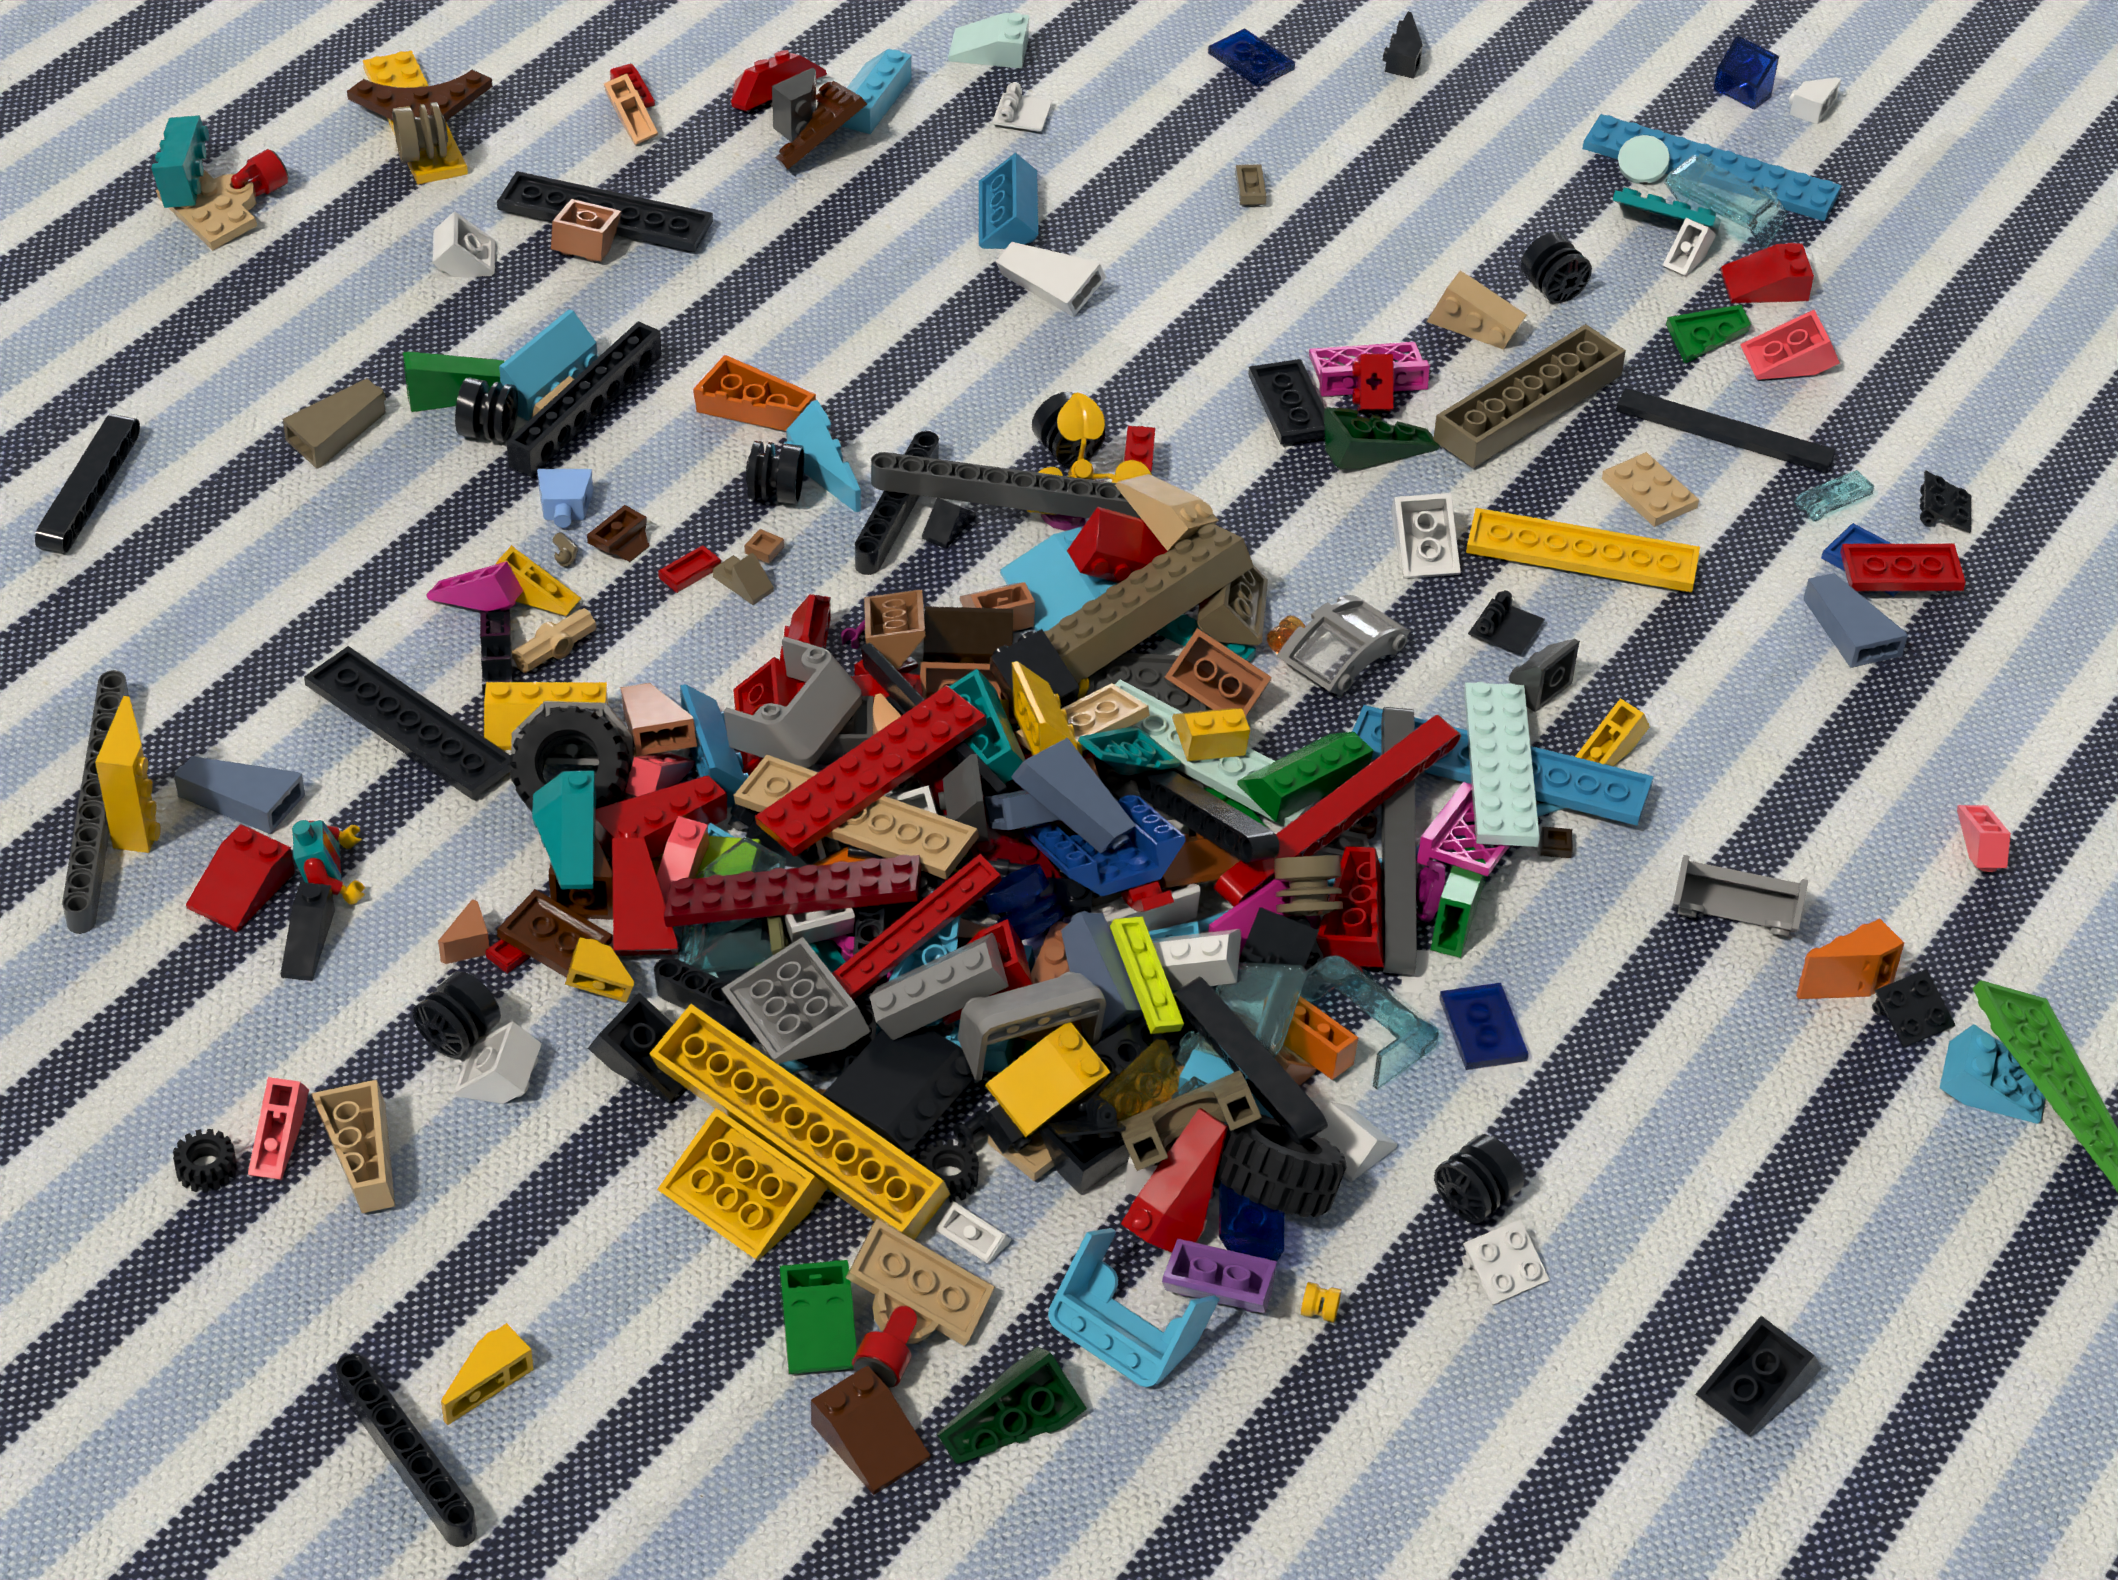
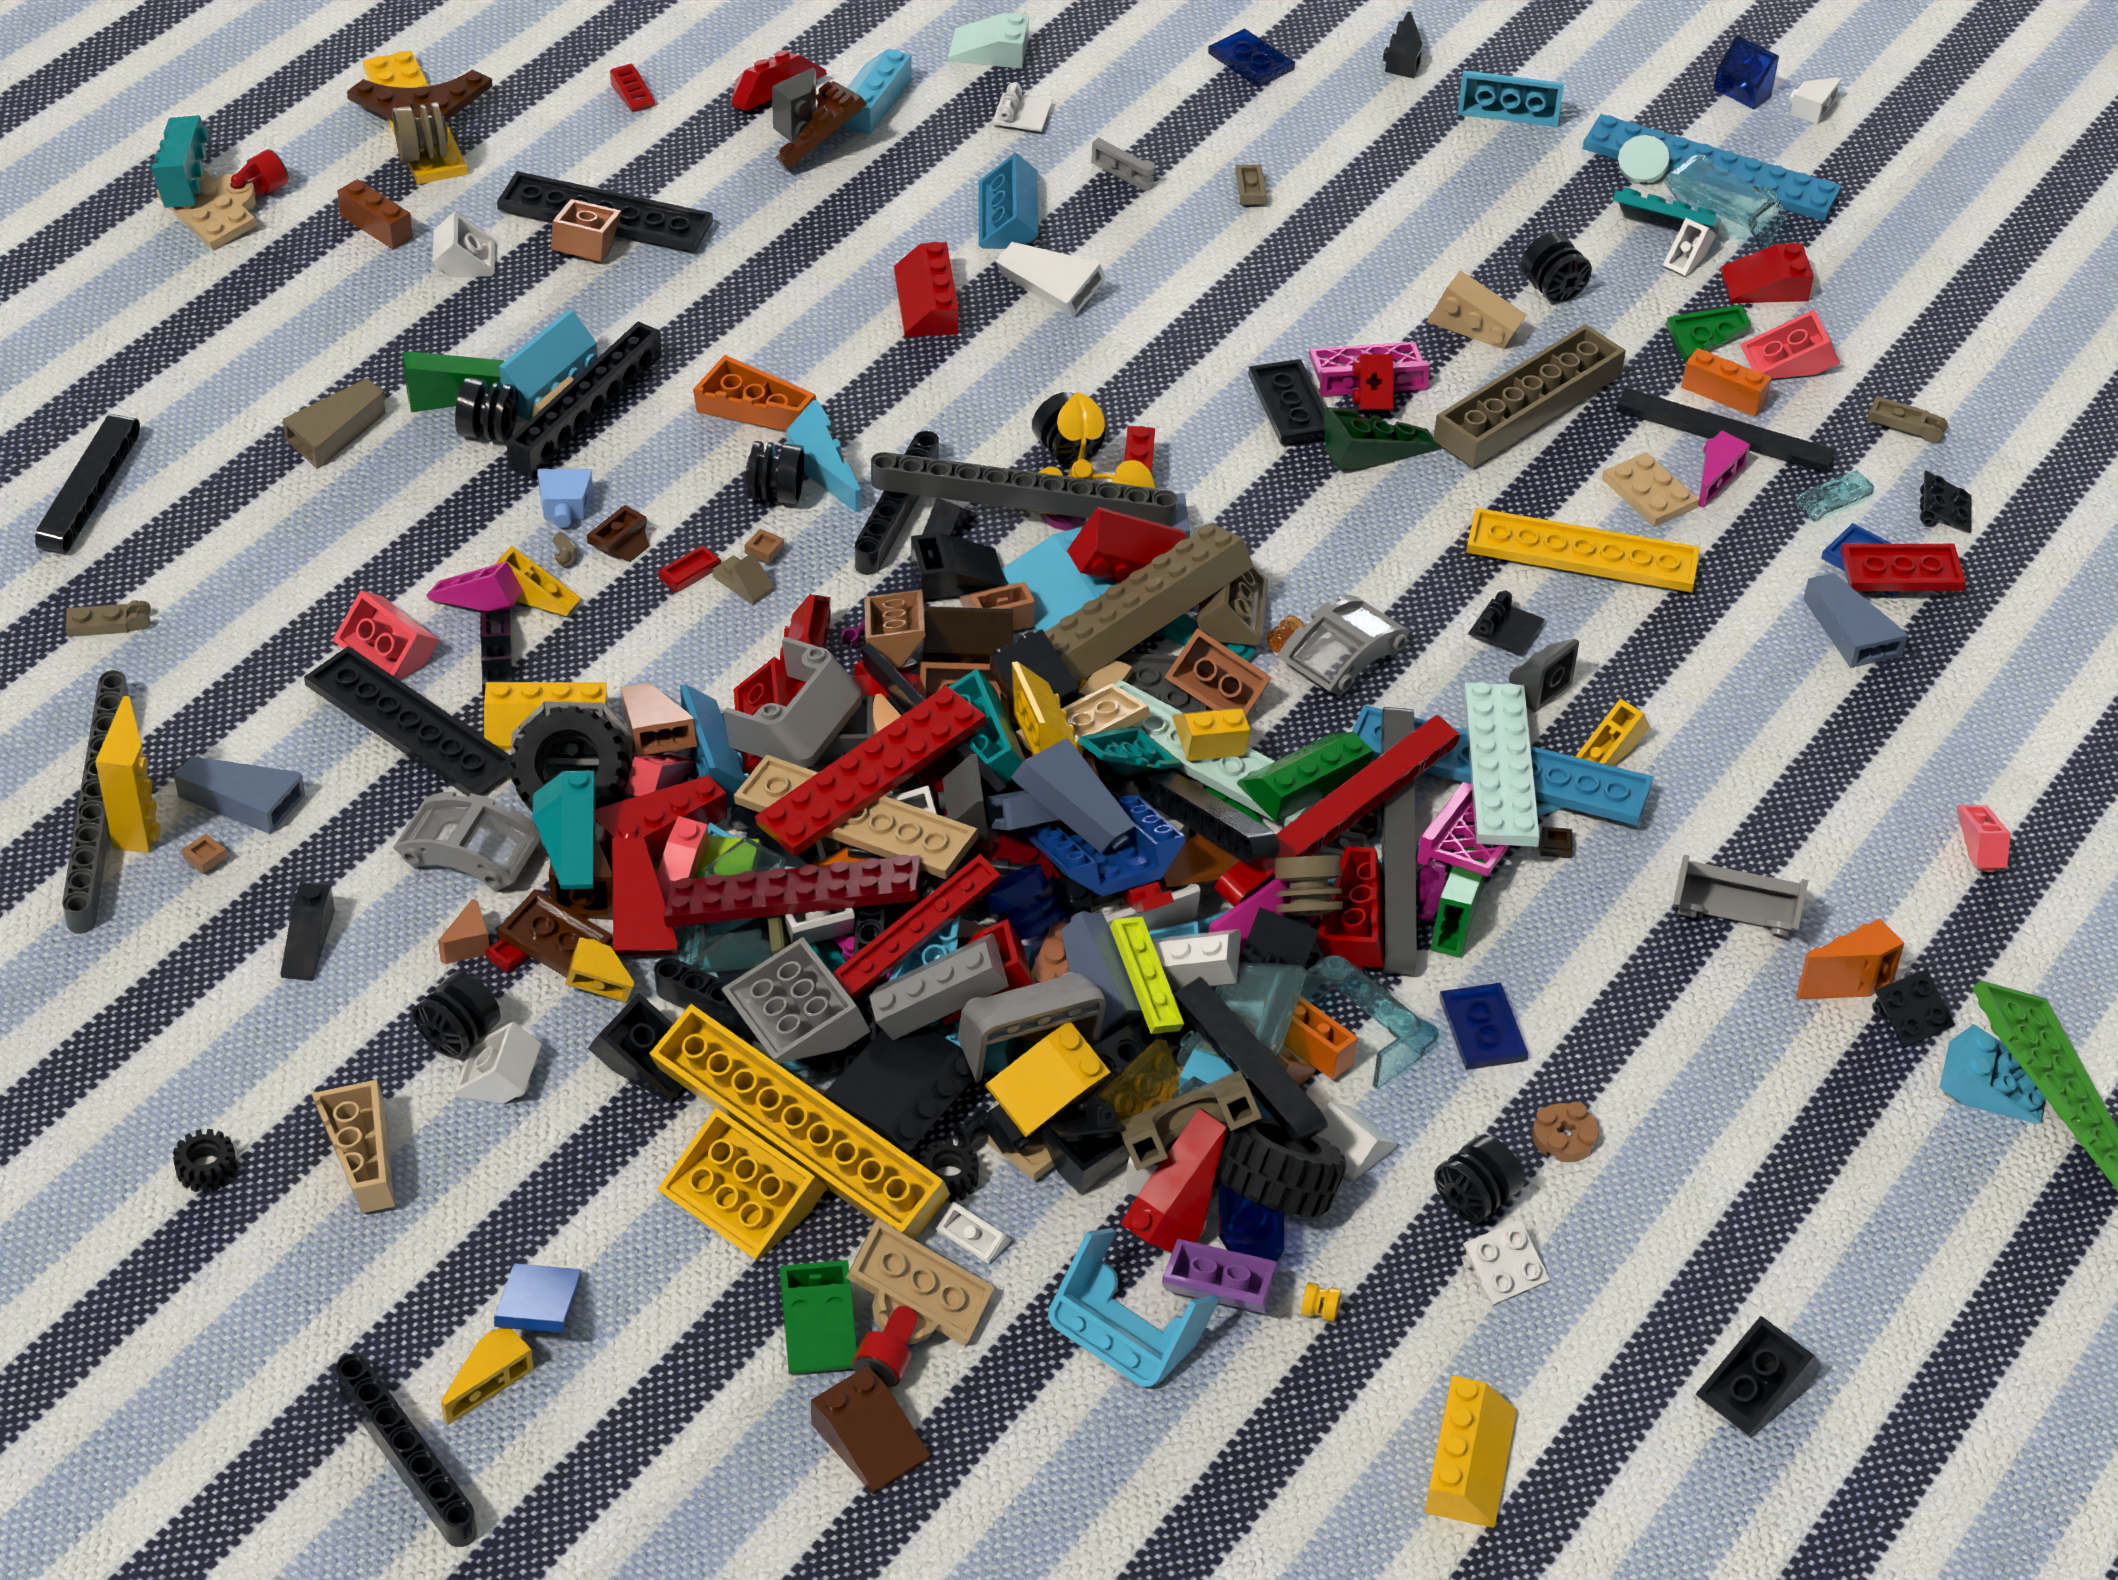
red slope [186,824,295,932] -> none
coral slope [248,1077,309,1180] -> none
torso [292,820,365,905] -> none
tan piece [512,608,596,673] -> none
light nougat slope [604,74,658,145] -> none
dark green wedge [936,1347,1087,1464] -> none
tan slope [1115,474,1219,551] -> none
white slope [1391,493,1461,579] -> none
none -> dark tan hinge [66,600,151,637]
none -> medium nougat plate [182,834,227,874]
none -> coral slope [333,590,439,681]
none -> dark orange brick [337,179,413,250]
none -> light grey window [393,792,541,892]
none -> tile [494,1263,582,1333]
none -> red slope [894,242,958,337]
none -> black slope [911,533,1006,600]
none -> tan tile [1079,659,1132,699]
none -> light grey plate [1091,138,1155,190]
none -> yellow slope [1424,1375,1517,1528]
none -> medium azure slope [1457,70,1564,127]
none -> medium nougat plate [1532,1102,1599,1162]
none -> orange brick [1681,348,1772,417]
none -> dark pink slope [1698,431,1750,508]
none -> dark tan hinge [1867,396,1948,443]

